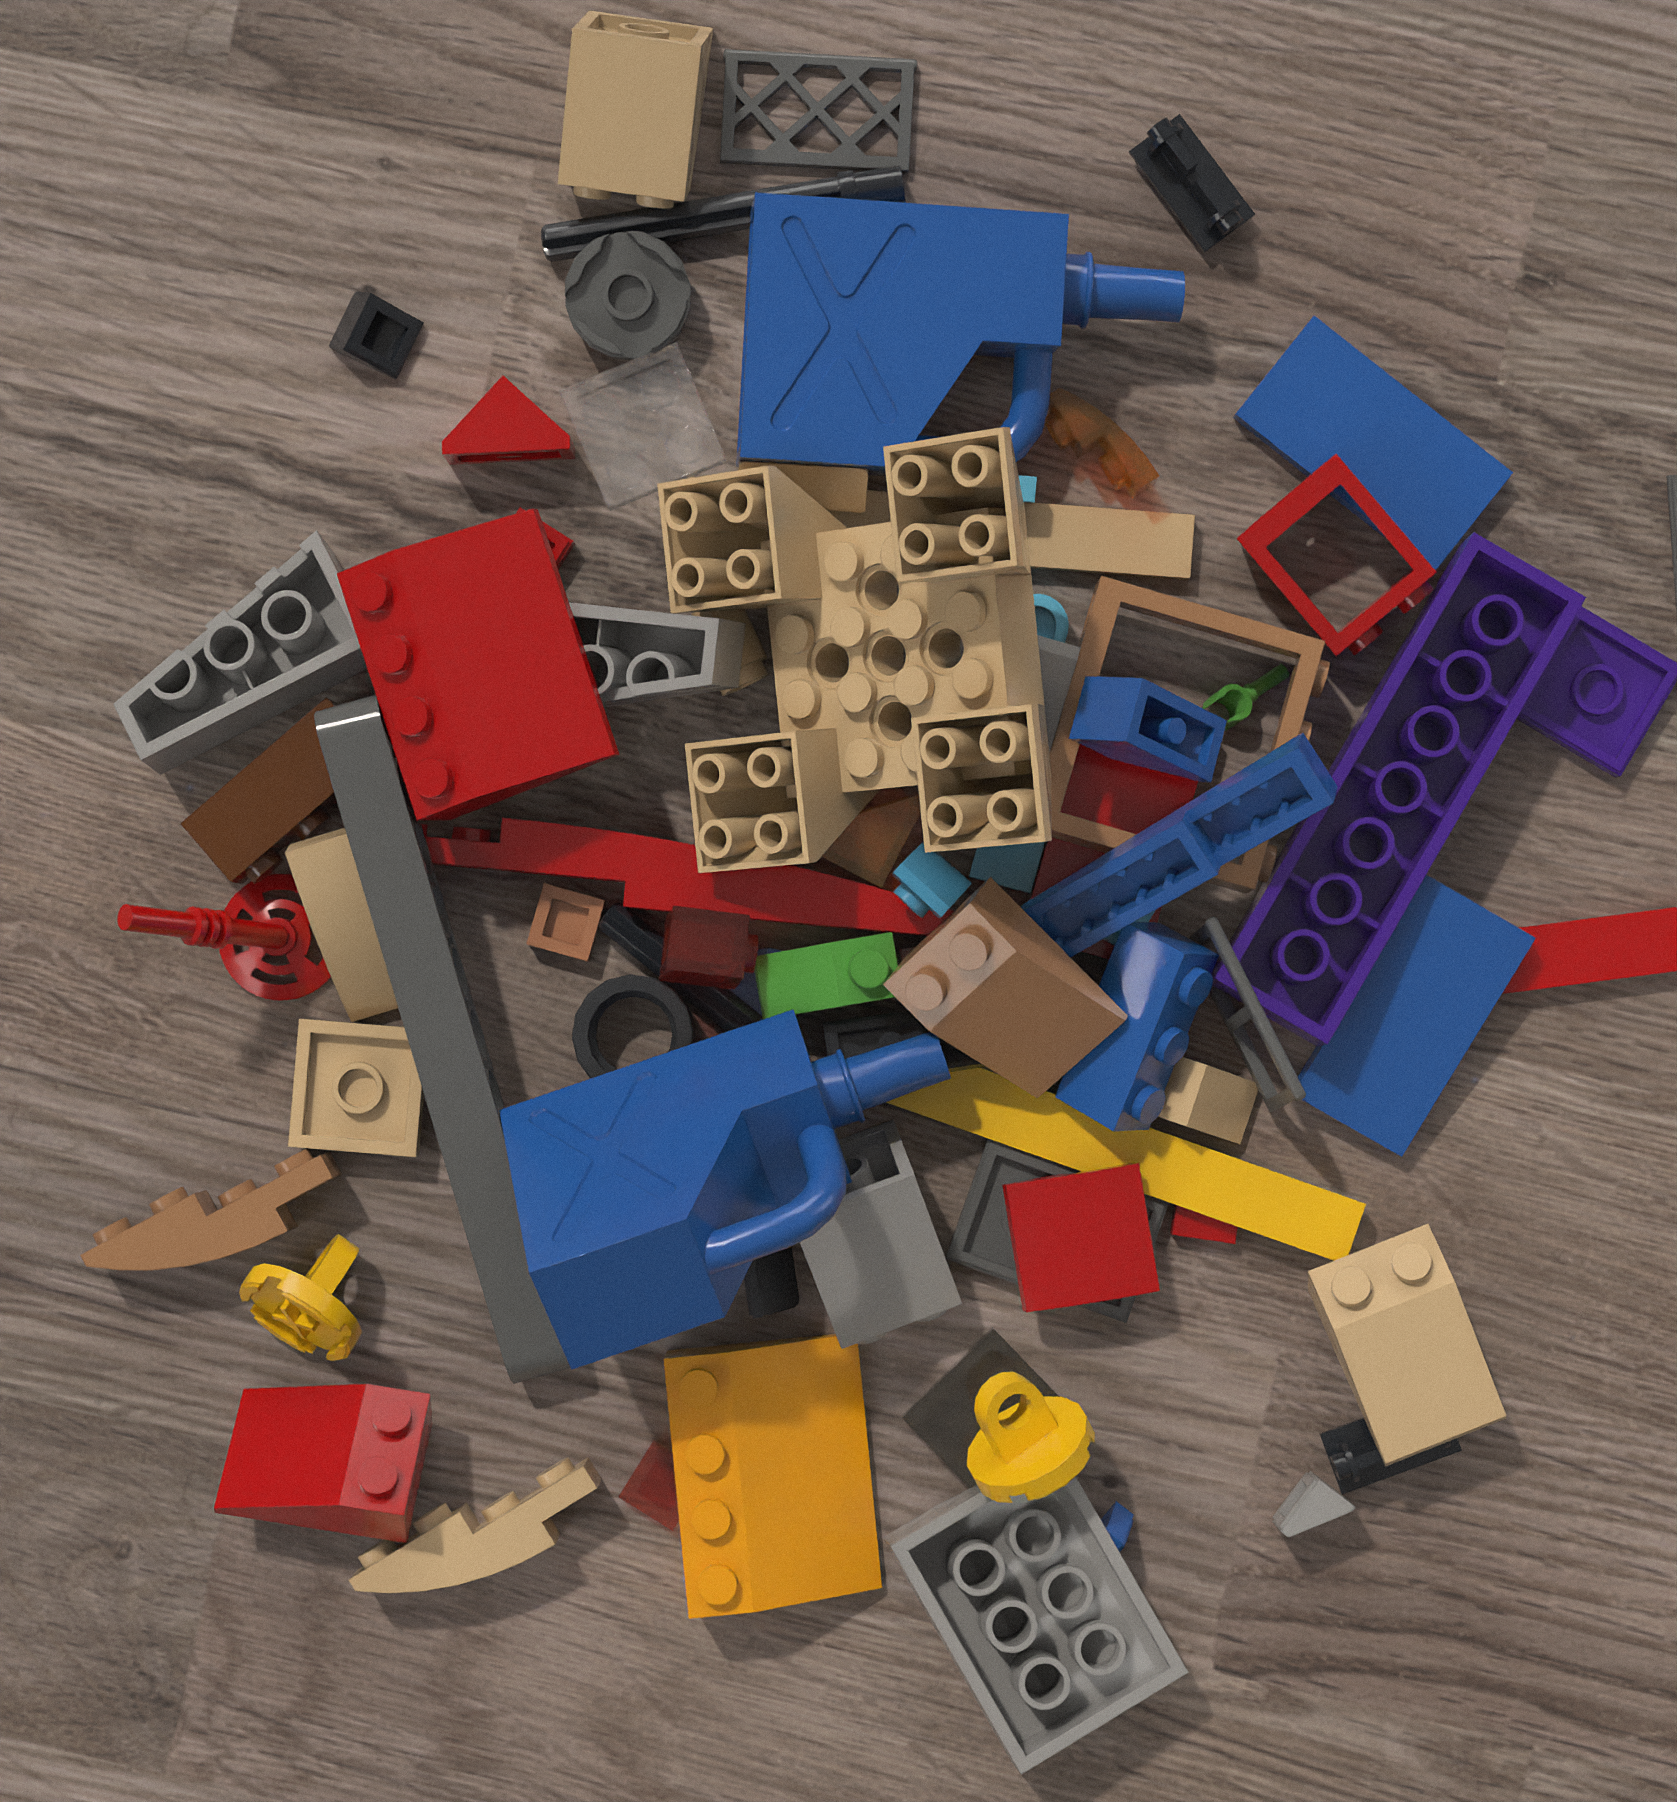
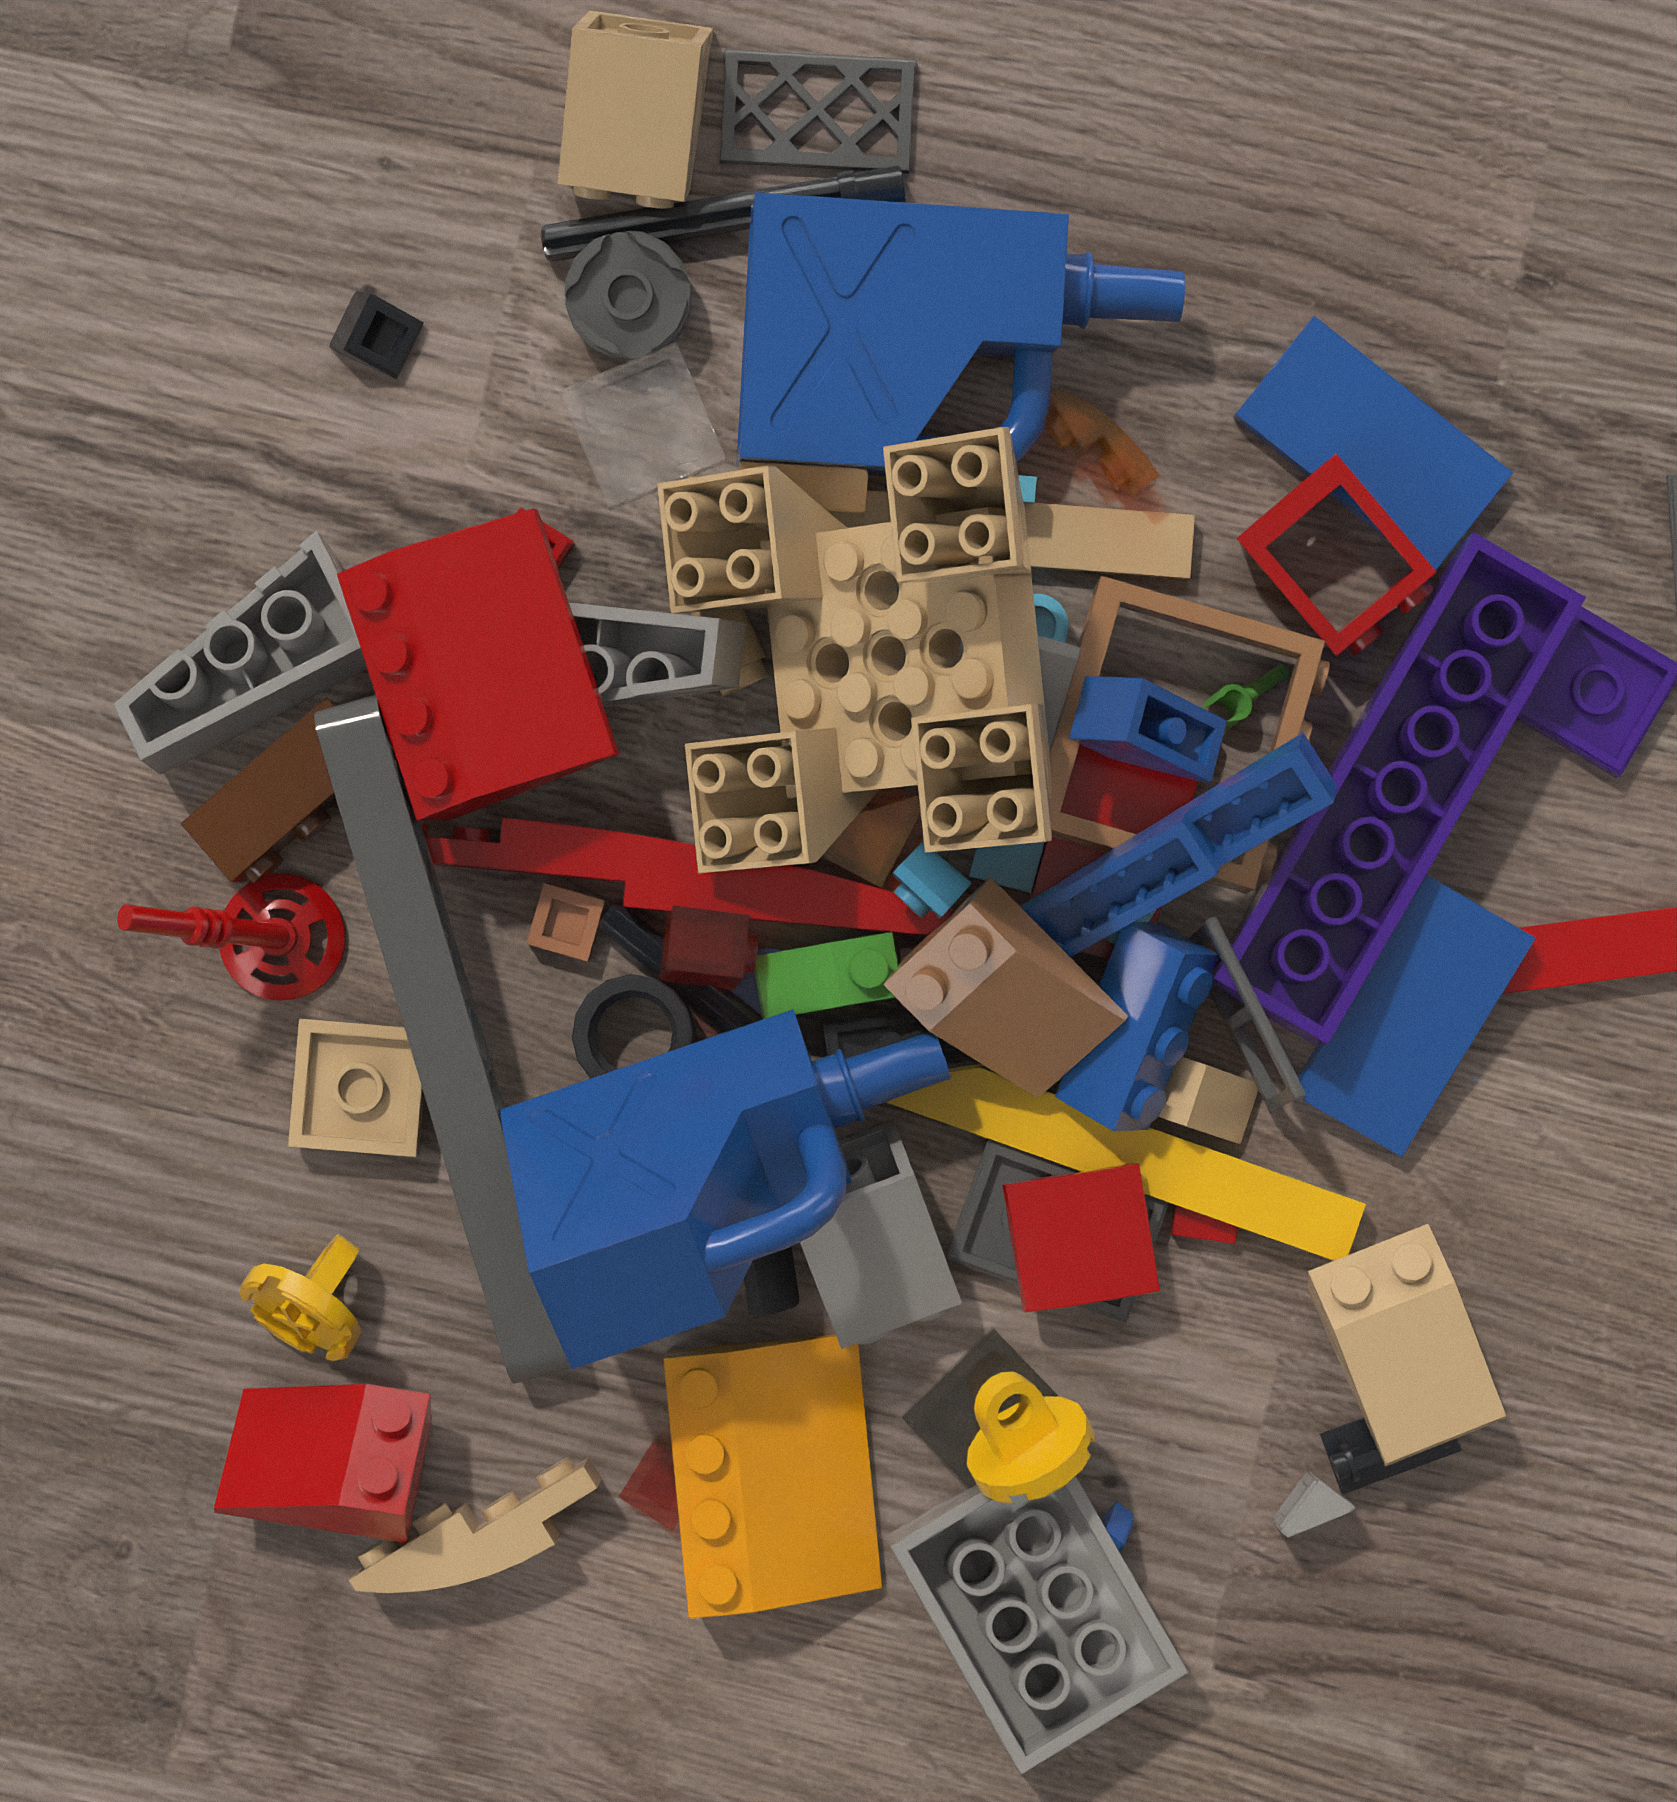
medium nougat slope [80,1148,342,1270] -> none
tan slope [285,828,398,1022] -> none
red slope [442,375,575,465] -> none
black hinge [1129,114,1255,253] -> none

